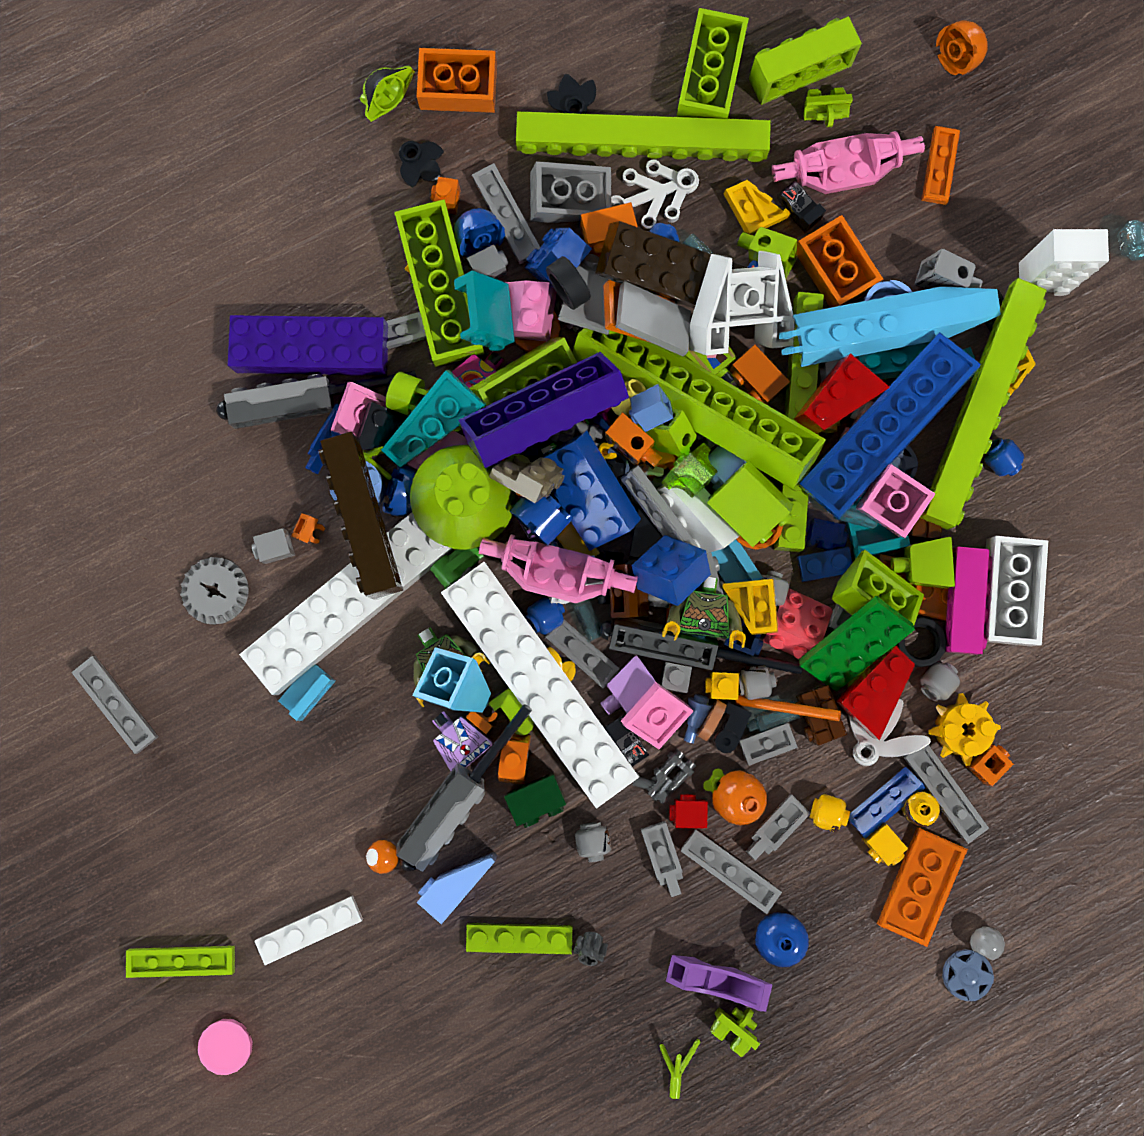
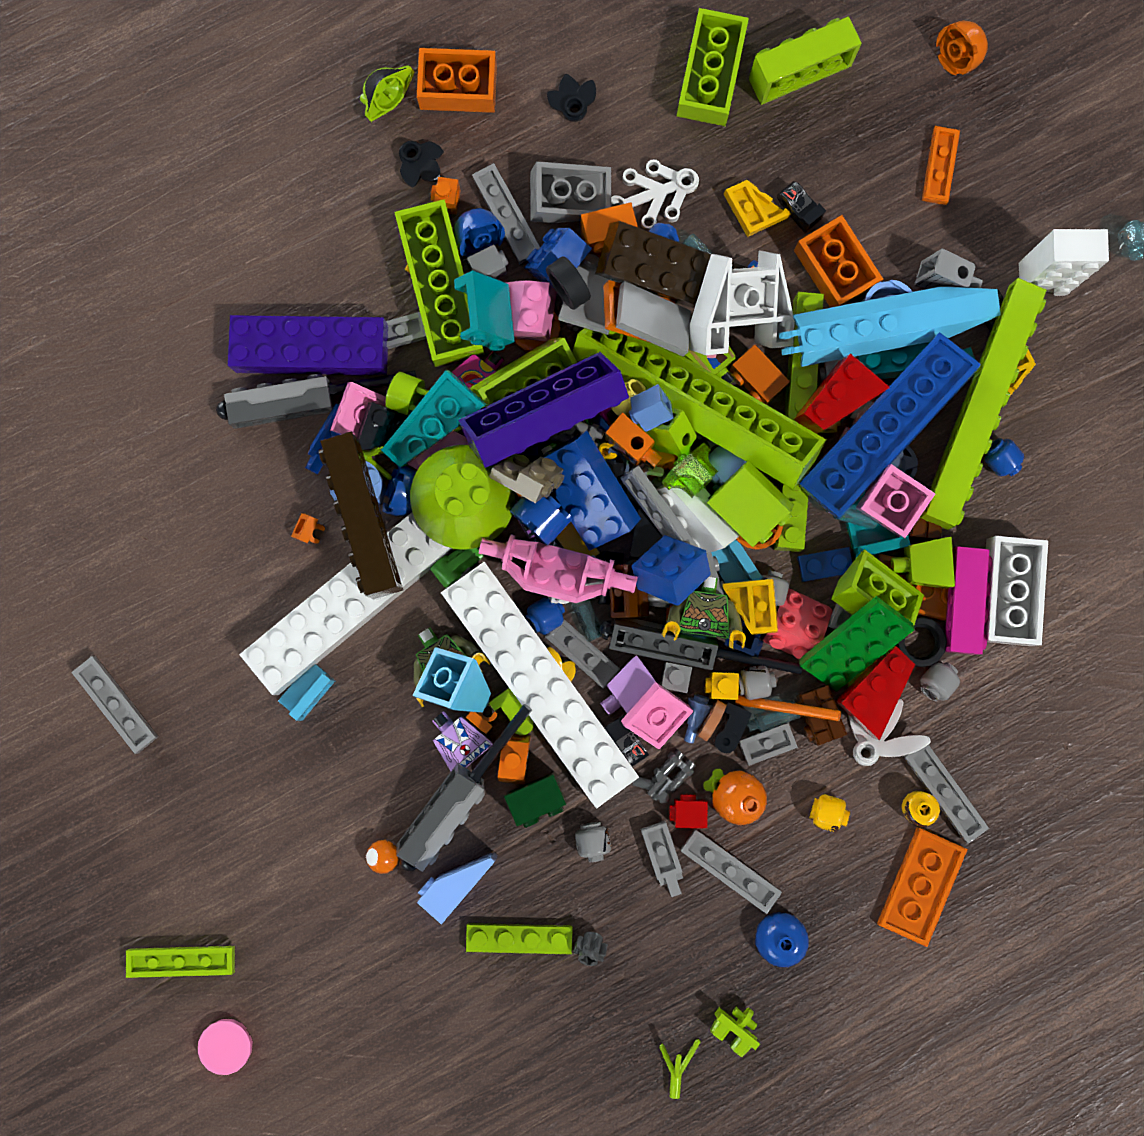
light grey gear [180,557,249,624] -> none
light grey brick [252,528,295,564] -> none
white plate [255,895,363,965] -> none
lime brick [516,112,771,162] -> none
medium lavender arch [666,955,772,1012] -> none
lime torso [737,227,797,279] -> none
light grey hinge [746,794,810,860] -> none
bright pink plate [772,131,925,194] -> none
lime hips [803,87,853,128] -> none
clear blue brick [805,518,848,550] -> none
plate [848,767,925,839] -> none
yellow brick [862,823,908,866] -> none
yellow brick [928,693,1001,766] -> none
sand blue wheel [942,949,994,1001] -> none
orange brick [966,745,1014,786] -> none
light grey piece [970,927,1005,960] -> none

